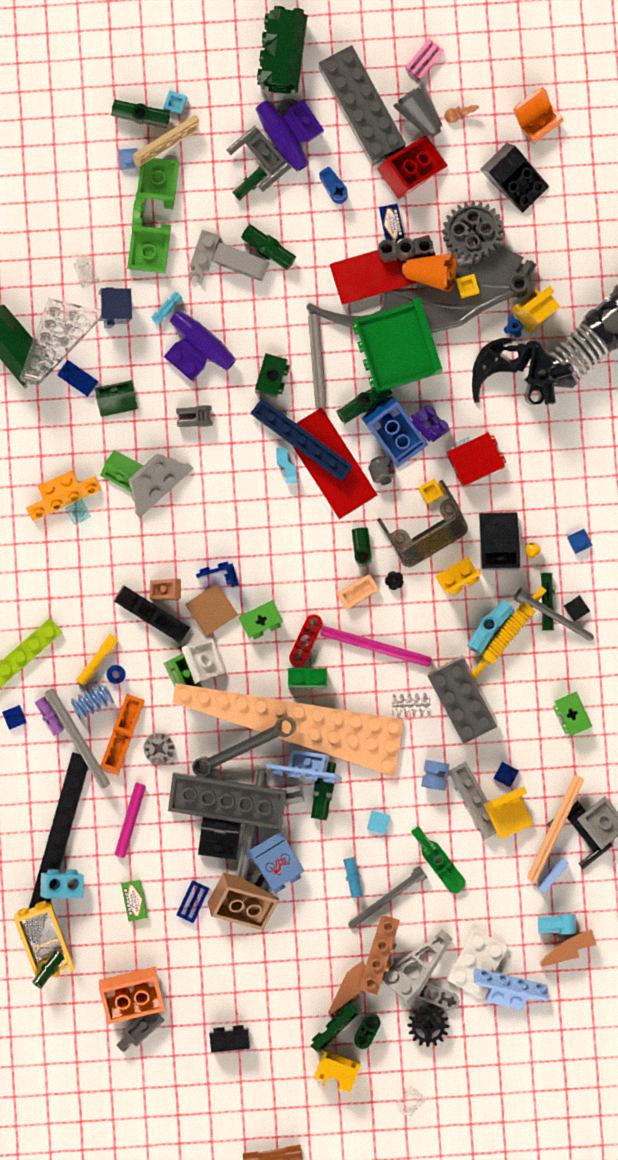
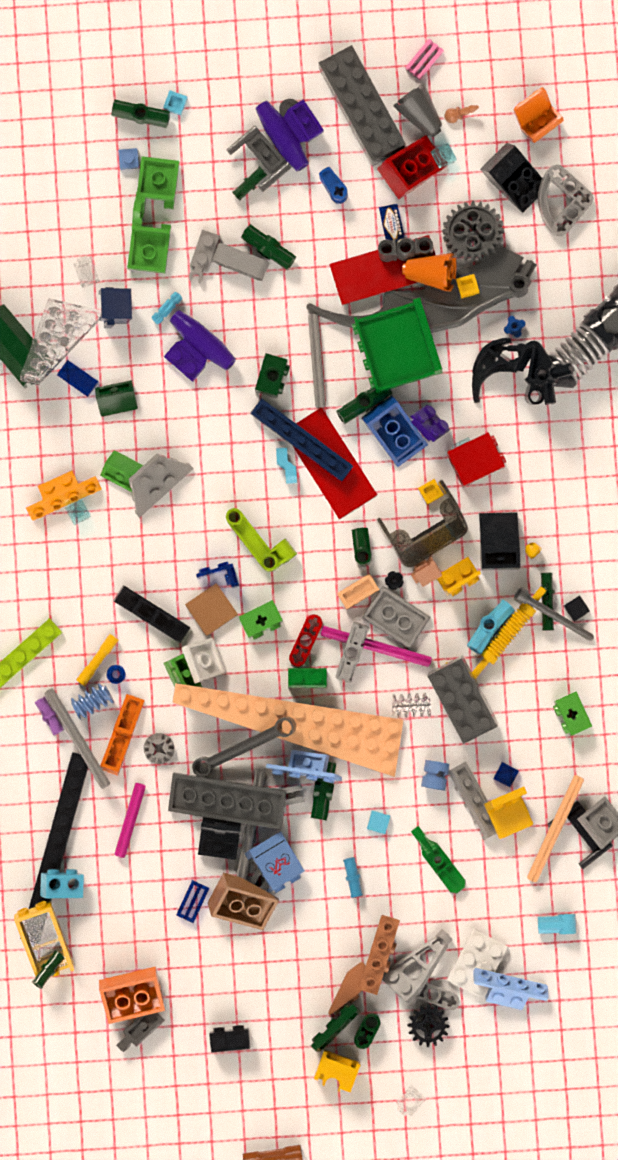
clear blue tile [2,705,27,730] -> none
tile [121,880,148,922] -> none
tan tile [133,115,199,168] -> none
nougat slope [150,579,181,600] -> none
dark grey piece [176,405,213,427] -> none
dark green brick [257,6,308,94] -> none
dark grey piece [348,865,428,928] -> none
dark grey head [368,455,396,485] -> none
yellow plate [511,286,561,334] -> none
light blue tile [538,859,569,893] -> none
nougat slope [539,929,596,967] -> none
blue plate [566,529,593,554] -> none
none -> lime piece [226,508,297,572]
none -> light grey piece [335,622,370,683]
none -> light grey tile [362,586,431,649]
none -> nougat window [411,555,442,587]
none -> clear light blue plate [431,143,457,169]
none -> light grey beam [538,165,594,236]

